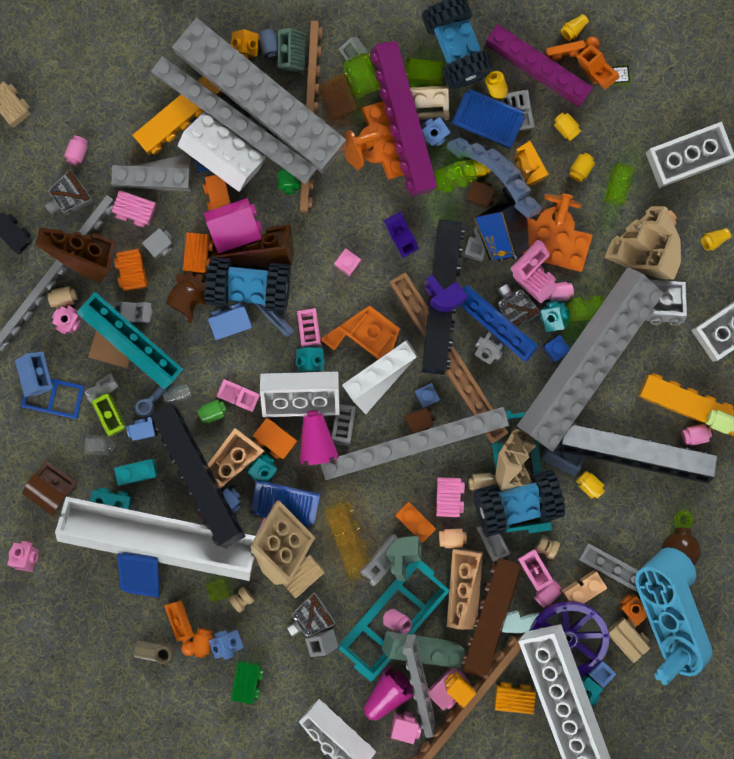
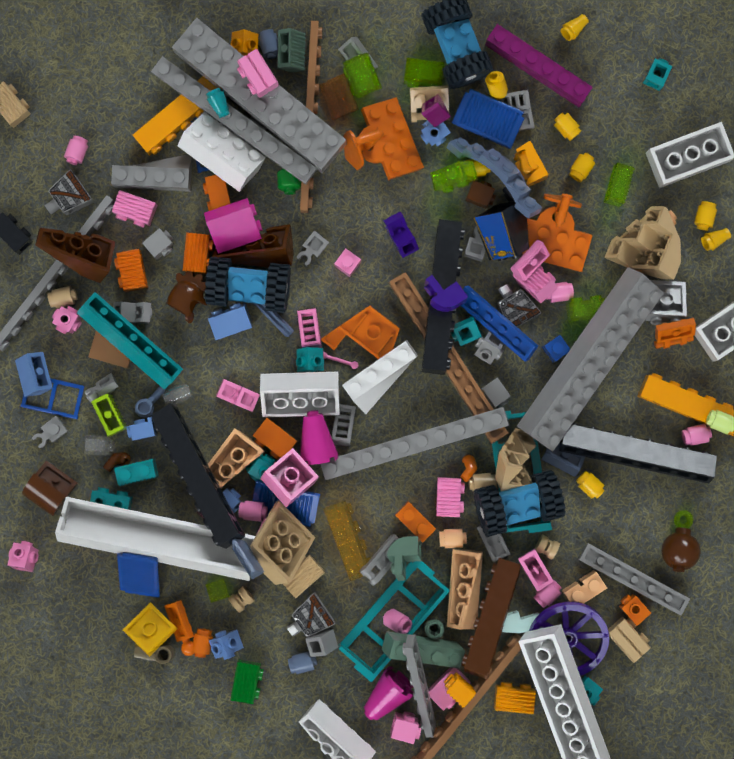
bright green brick [197,399,227,424] -> none
magenta brick [370,41,437,197] -> none
reddish brown brick [404,408,435,434] -> none
medium blue plate [414,383,440,408] -> none
teal brick [540,301,569,332] -> none
orange plate [544,36,600,62] -> none
orange brick [576,44,620,90] -> none
medium blue plate [588,661,616,688] -> none
tile [610,64,631,86] -> none
medium azure beam [635,547,713,685] -> none
none -> light grey plate [32,416,68,448]
none -> reddish brown arm [103,452,131,472]
none -> yellow plate [123,602,177,657]
none -> teal cone [206,88,230,118]
none -> sand blue slope [232,539,264,579]
none -> bright pink brick [236,49,279,98]
none -> bright pink brick [238,501,268,522]
none -> bright pink brick [260,448,319,508]
none -> sand blue brick [288,651,317,674]
none -> light grey plate [297,231,329,266]
none -> bright pink hinge [323,352,358,369]
none -> magenta slope [421,94,451,127]
none -> sand green cone [425,619,444,639]
none -> teal brick [451,316,482,346]
none -> orange arm [460,454,478,482]
none -> light grey brick [481,377,511,408]
none -> teal brick [643,58,672,91]
none -> orange plate [654,318,696,349]
none -> yellow brick [694,201,717,231]

